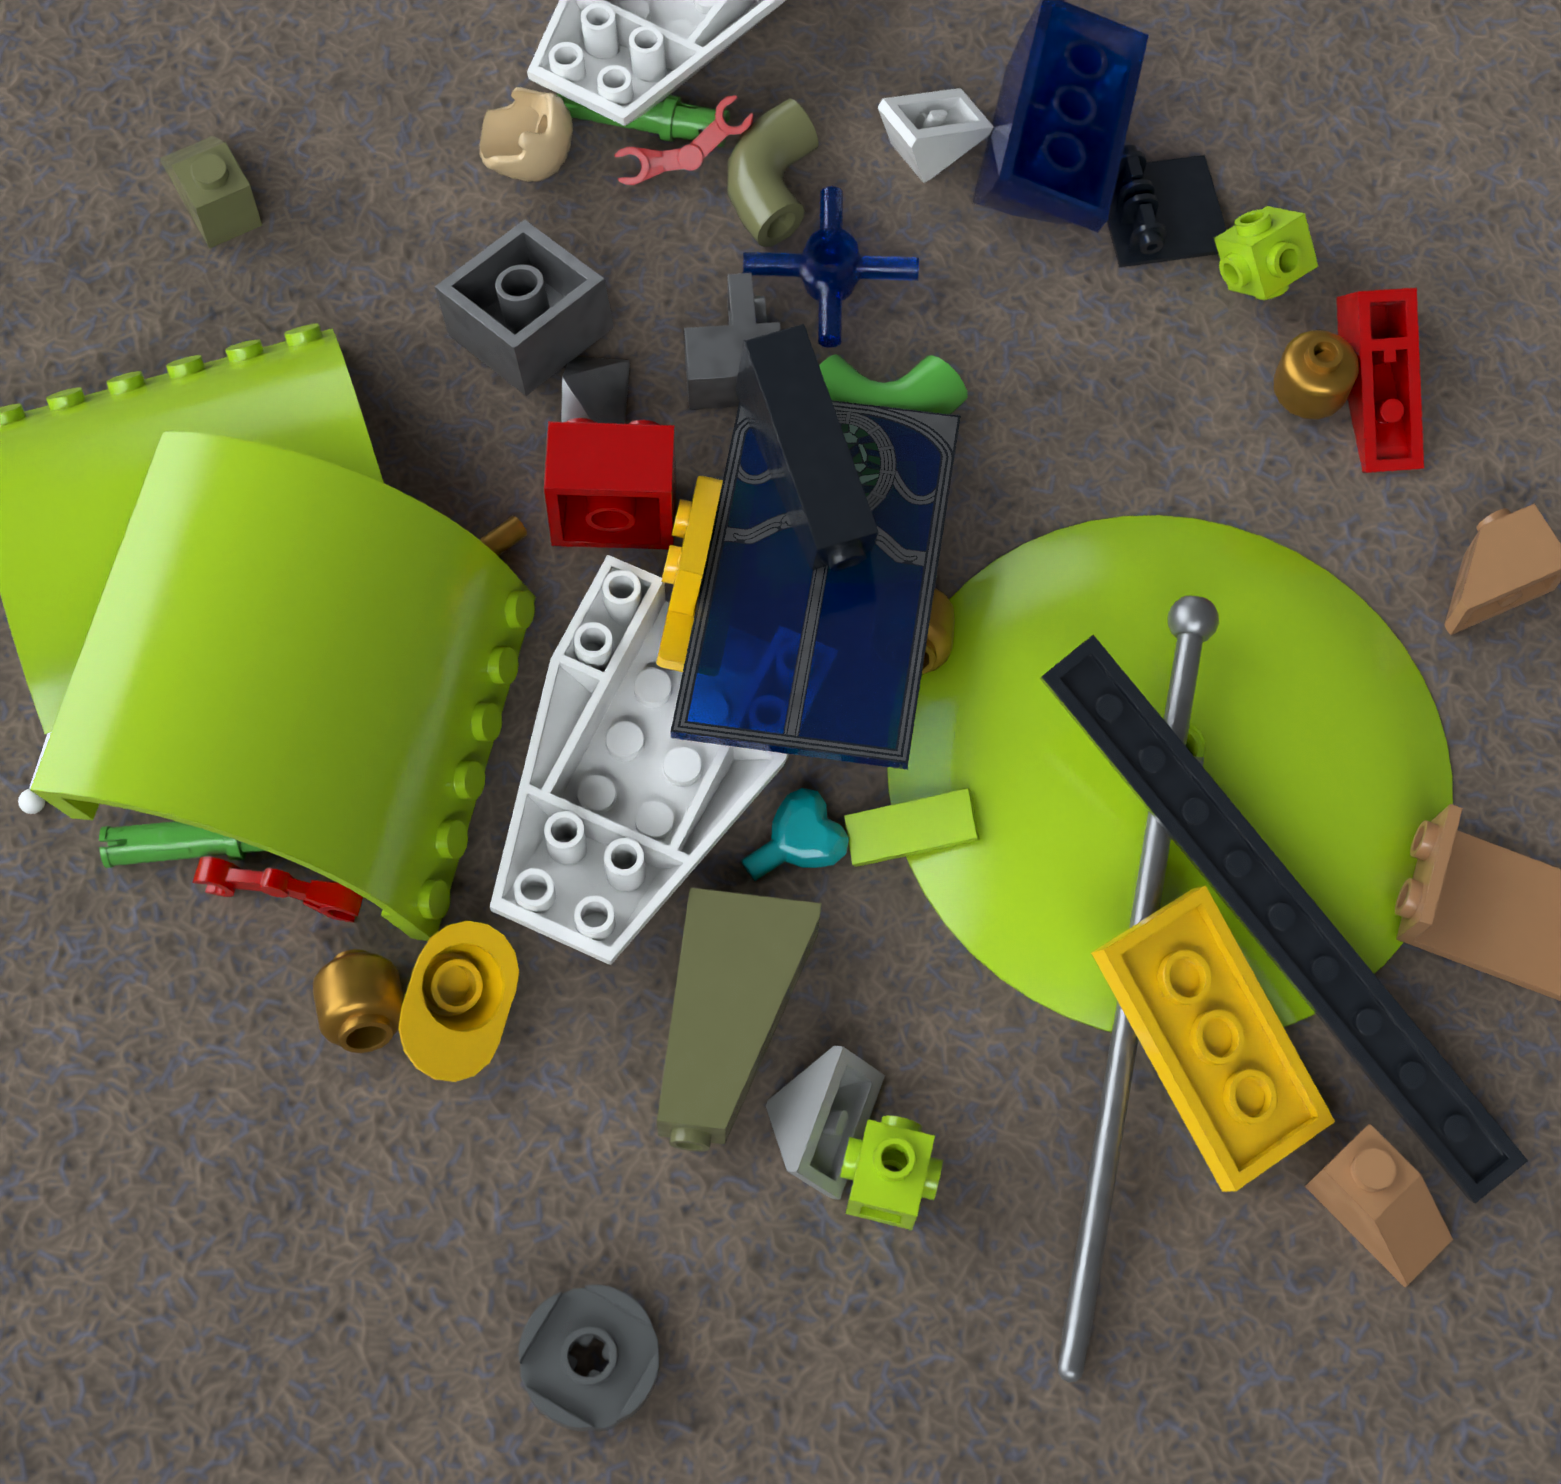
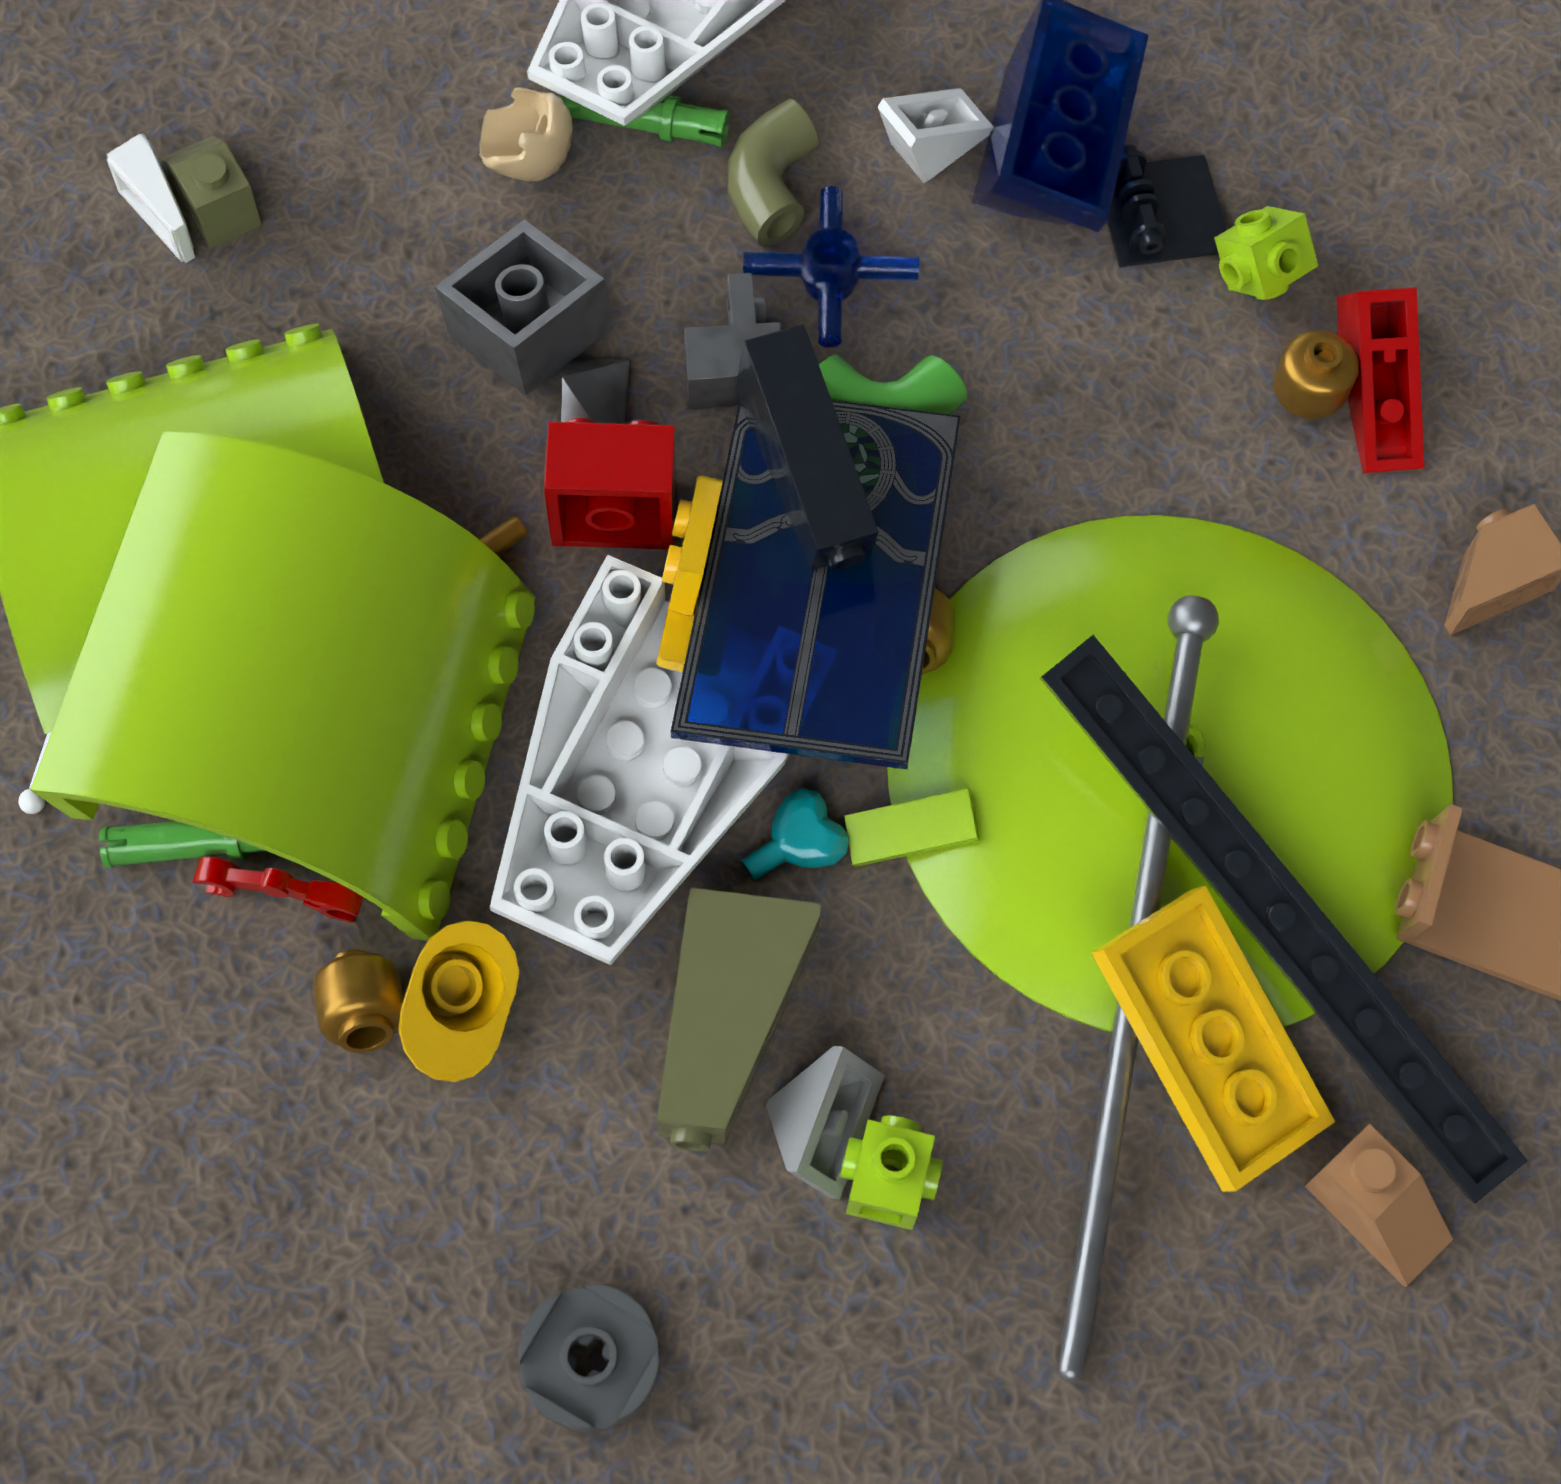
piece [614,95,754,185] -> none
none -> white slope [107,134,195,263]

